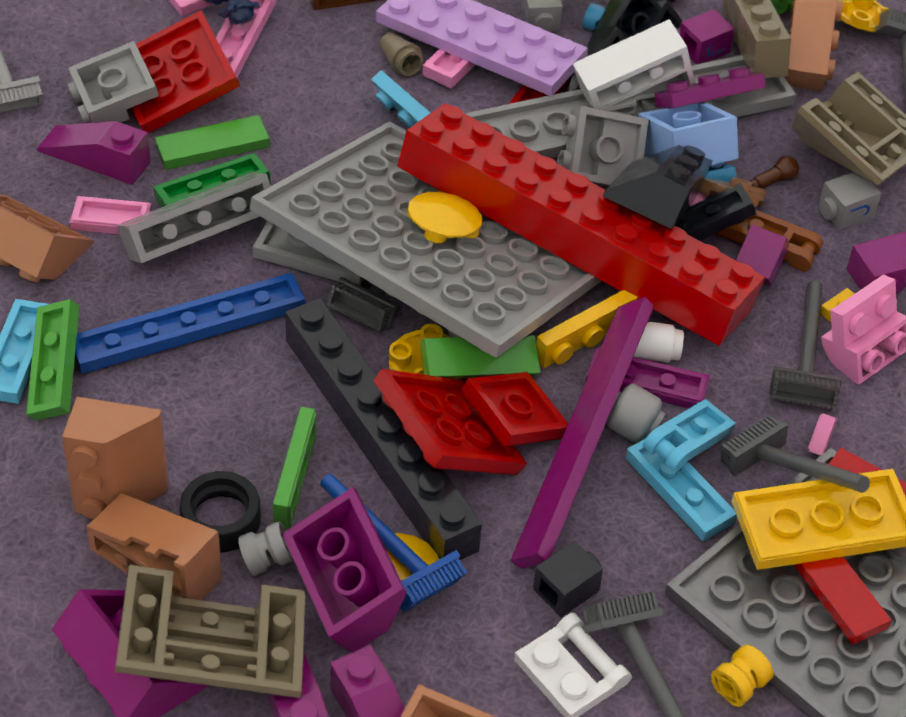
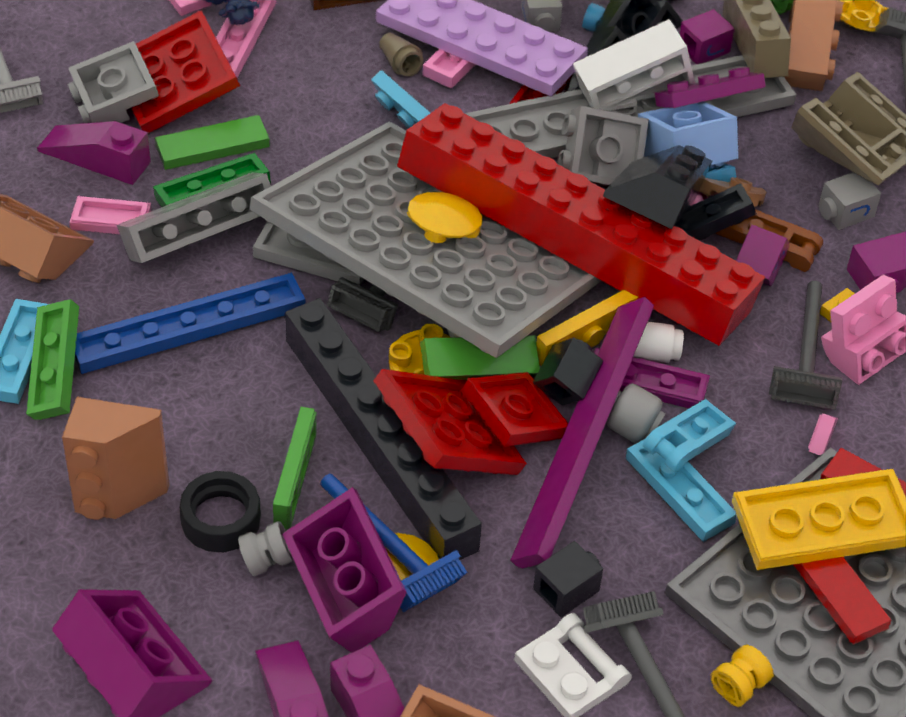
nougat wedge [87,493,222,600] -> none
dark tan slope [115,565,305,698] -> none
dark grey piece [720,415,870,493] -> none
reddish brown piece [749,156,799,188] -> none
none -> black brick [533,337,603,406]

